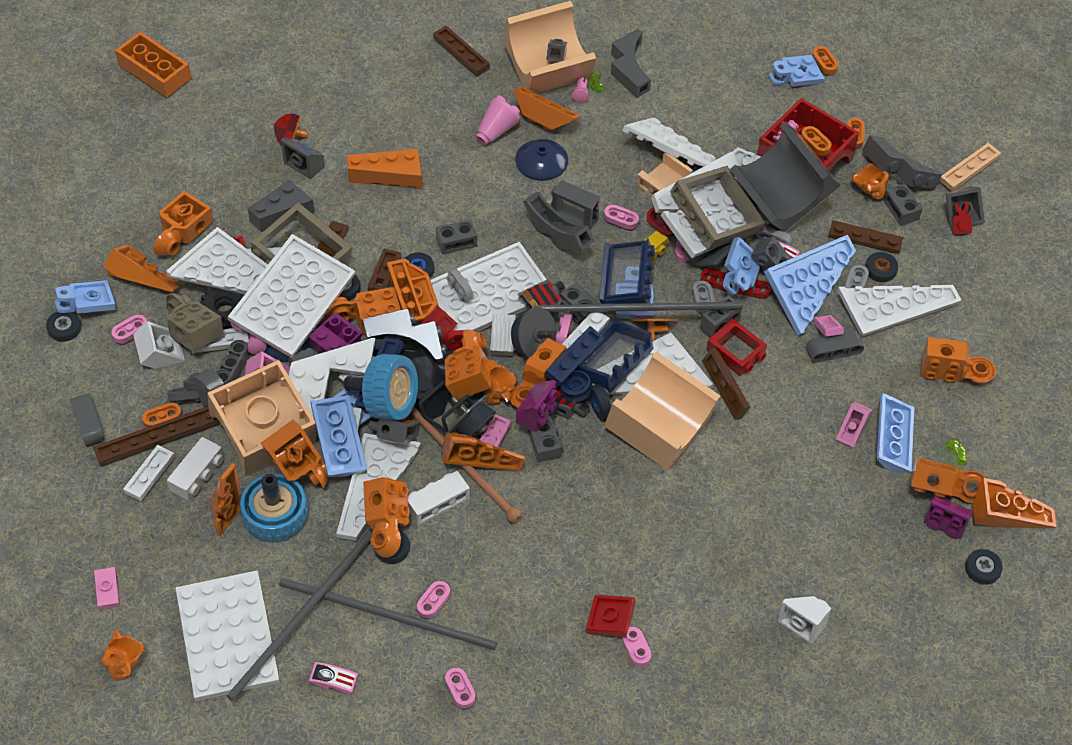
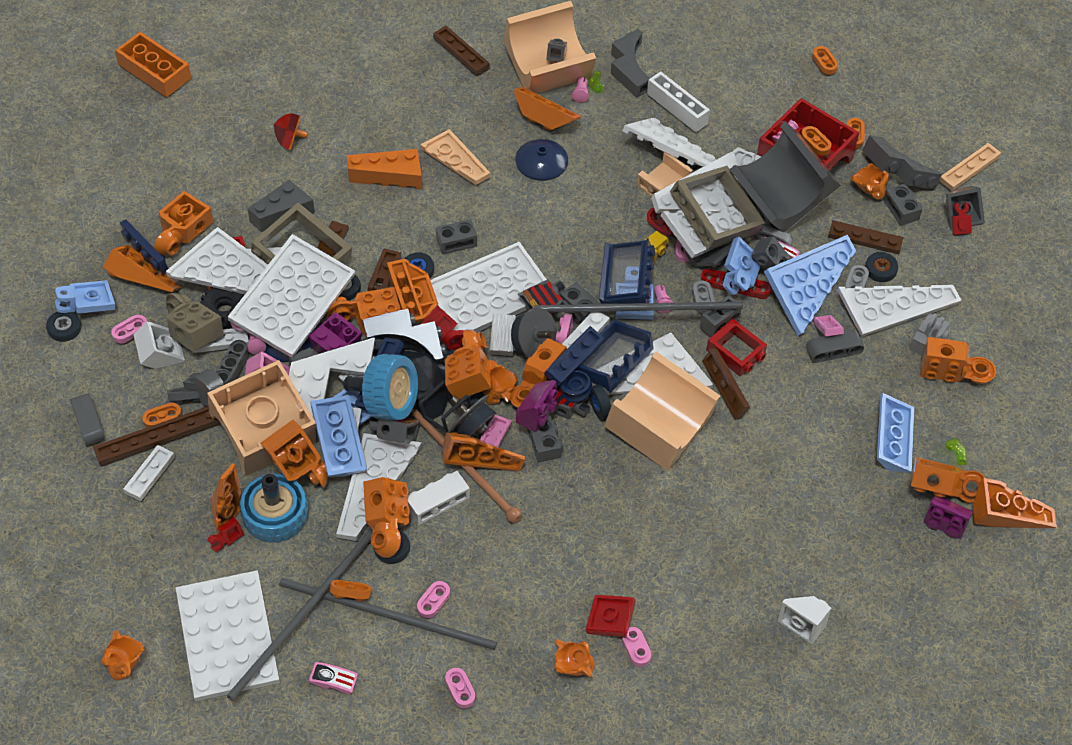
bright pink plate [94,567,120,610] -> none
white brick [167,437,224,501] -> none
dark grey slope [281,138,325,179] -> none
light grey plate [446,268,473,301] -> none
bright pink cone [475,95,520,145] -> none
dark grey arch [523,192,595,251] -> none
dark grey window [551,180,600,231] -> none
bright pink plate [604,205,639,230] -> none
orange shield [631,319,678,341] -> none
light blue plate [769,55,825,87] -> none
bright pink slope [836,402,873,448] -> none
black bush [965,549,1003,585] -> none
none -> dark blue plate [120,219,168,275]
none -> red plate [207,517,244,552]
none -> orange plate [329,580,372,601]
none -> light nougat wing [420,129,490,185]
none -> orange hair [554,639,595,676]
none -> white brick [647,71,710,132]
none -> bright pink pin [654,285,673,314]
none -> light grey brick [910,313,950,355]

